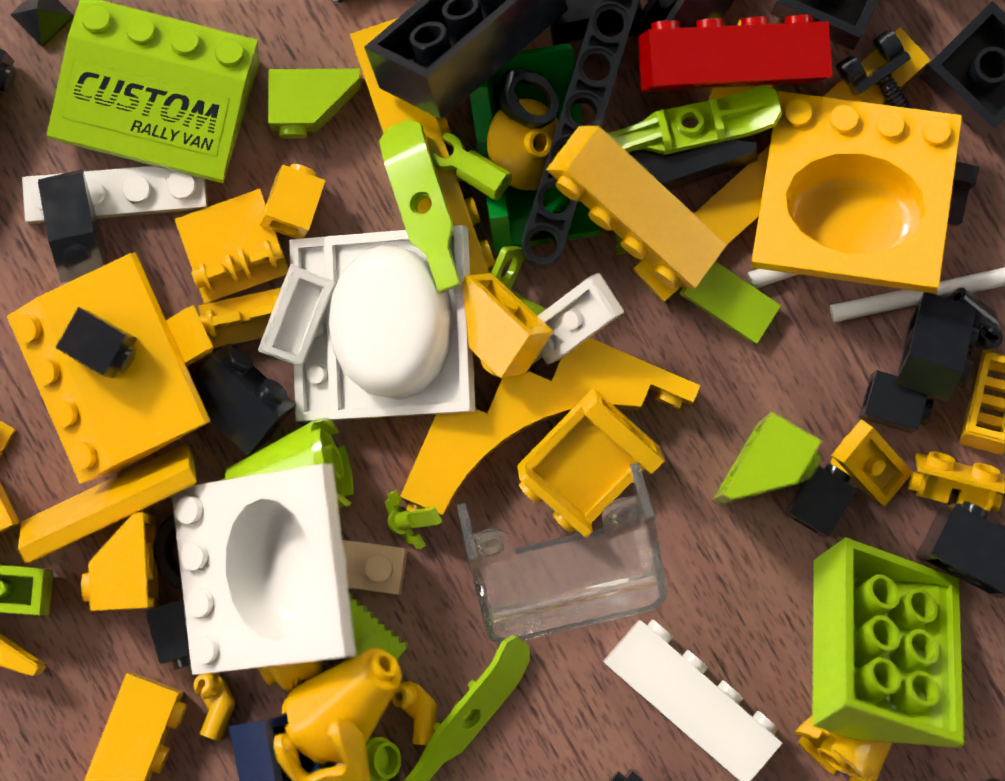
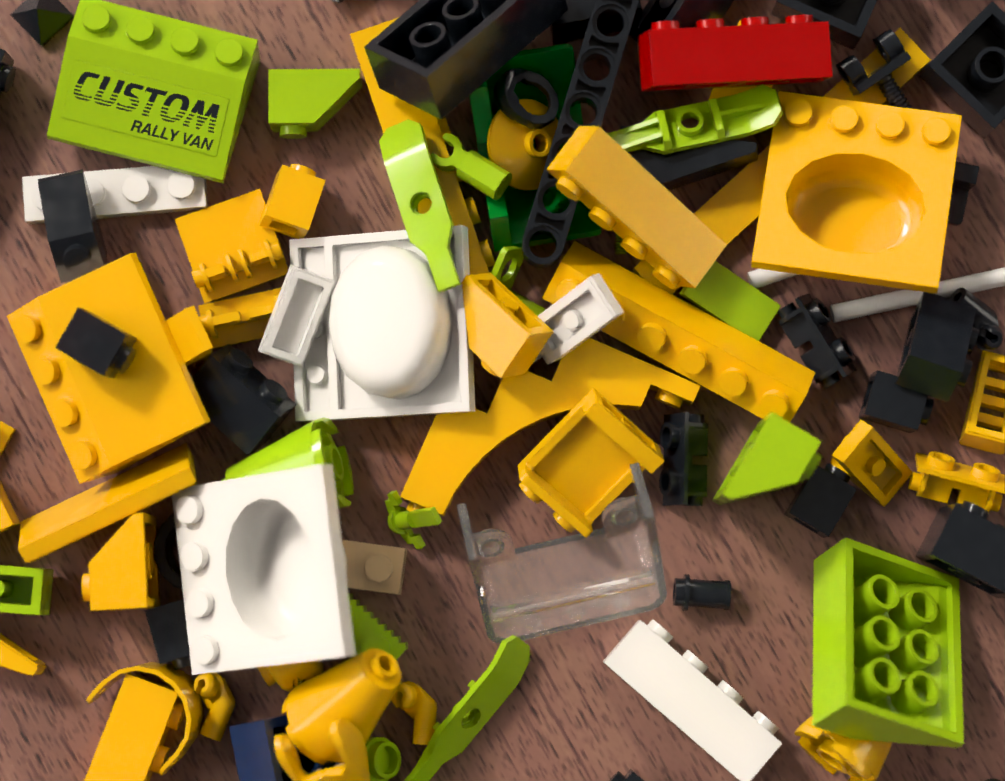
none -> yellow piece [86,662,204,776]
none -> yellow brick [542,241,816,422]
none -> black hinge [659,412,708,506]
none -> black pin [673,574,731,611]
none -> black hinge [778,293,856,389]

